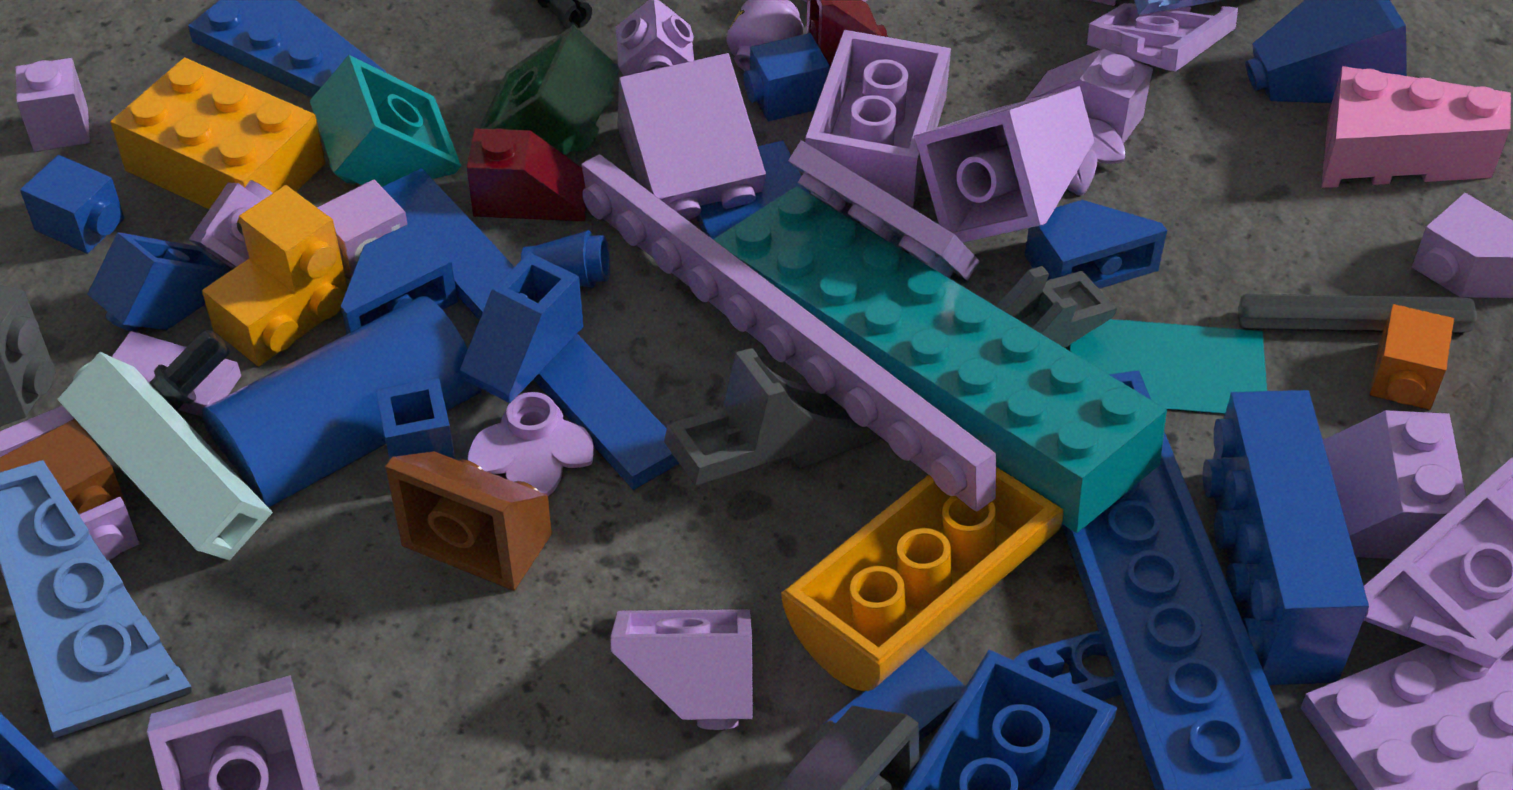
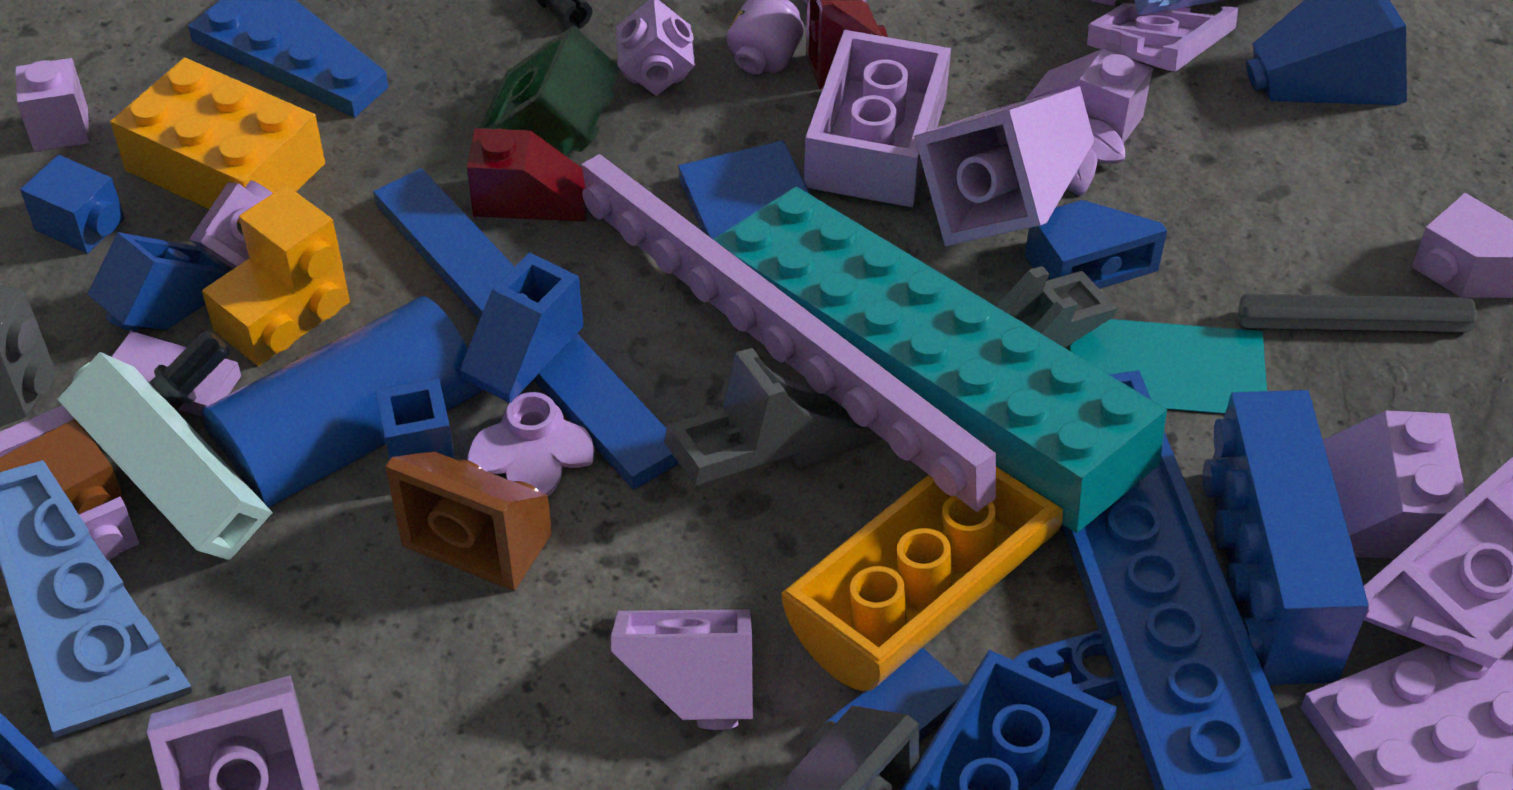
teal slope [310,55,461,187] -> none
lavender brick [317,179,407,280] -> none
blue slope [341,221,458,334] -> none
blue cone [521,230,610,288] -> none
lavender slope [617,53,766,220] -> none
blue brick [743,33,830,122] -> none
lavender plate [788,140,980,281] -> none
bright pink wedge [1321,66,1511,188] -> none
orange brick [1369,304,1454,410] -> none

